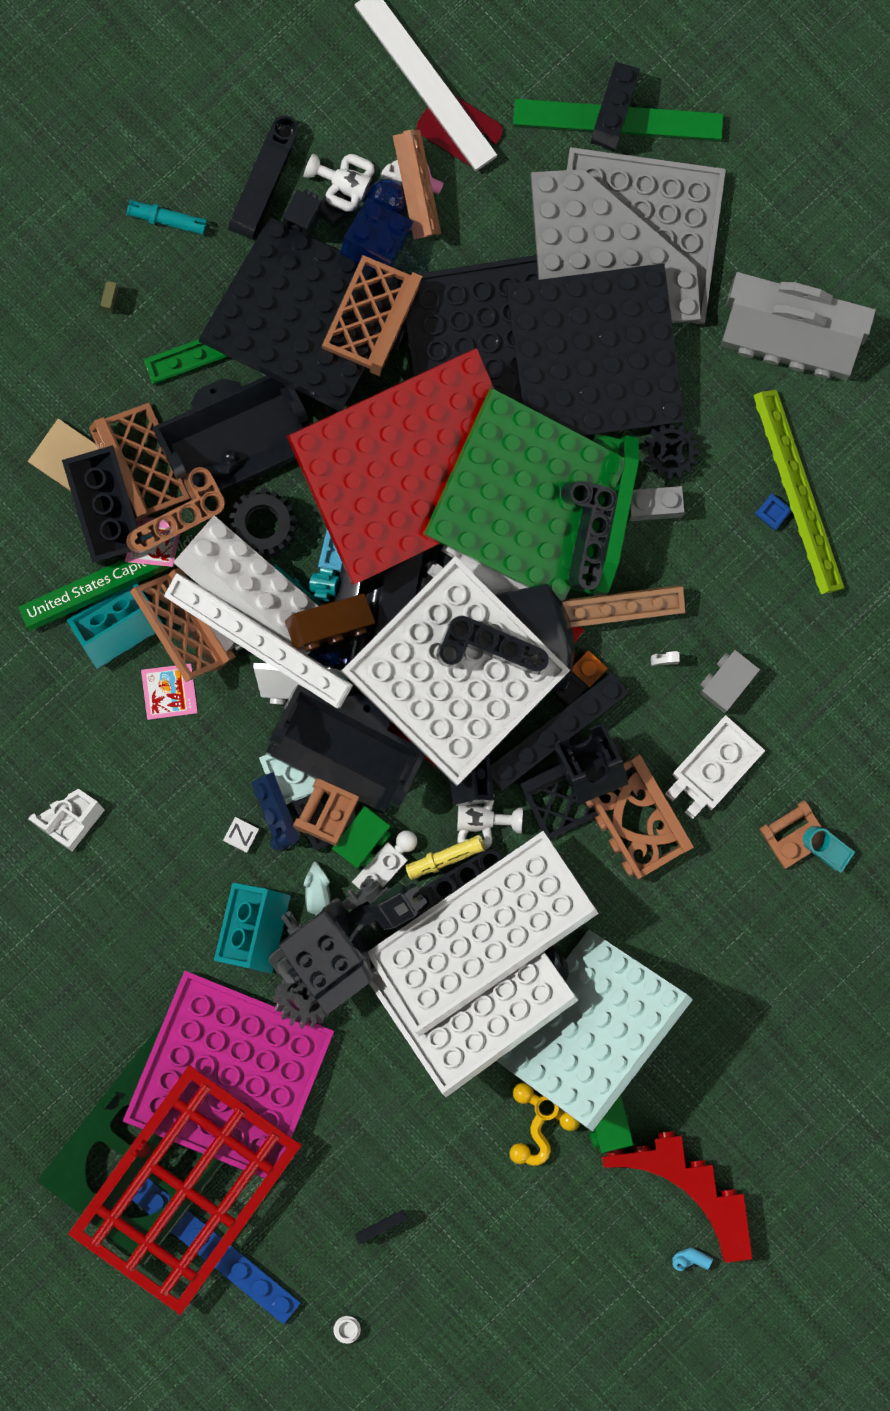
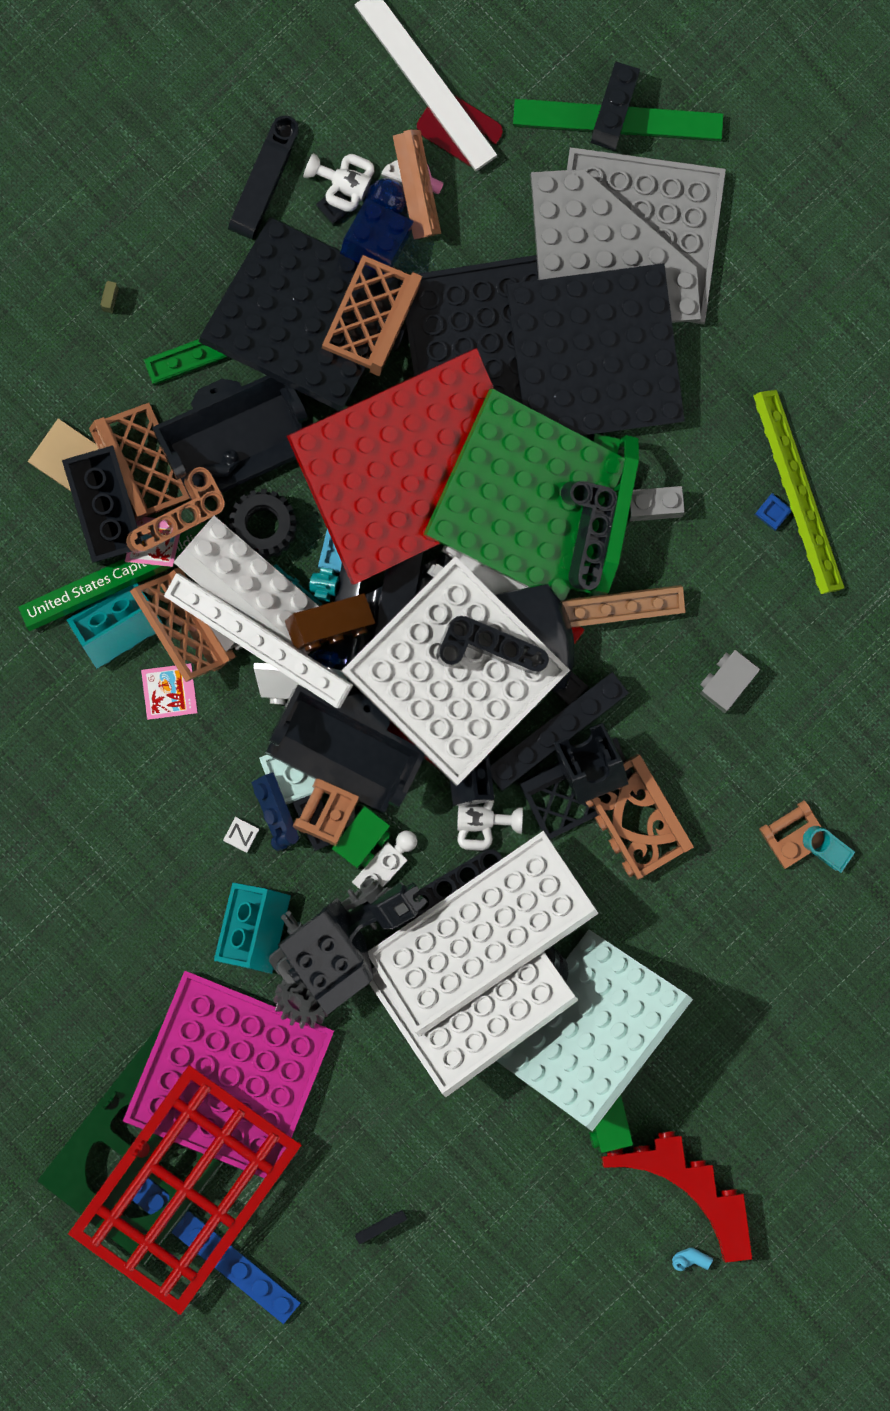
white slope [28,789,104,852] -> none
teal pin [126,199,207,236] -> none
black brick [283,189,322,239] -> none
light aqua animal [303,862,331,916] -> none
white plate [334,1316,361,1344] -> none
light yellow pin [406,835,485,880] -> none
yellow piece [509,1083,580,1166] -> none
orange plate [572,650,608,688] -> none
black gear [642,423,700,481] -> none
white tile [651,651,680,666] -> none
white tile [665,715,765,819] -> none
light grey piece [720,272,876,381] -> none

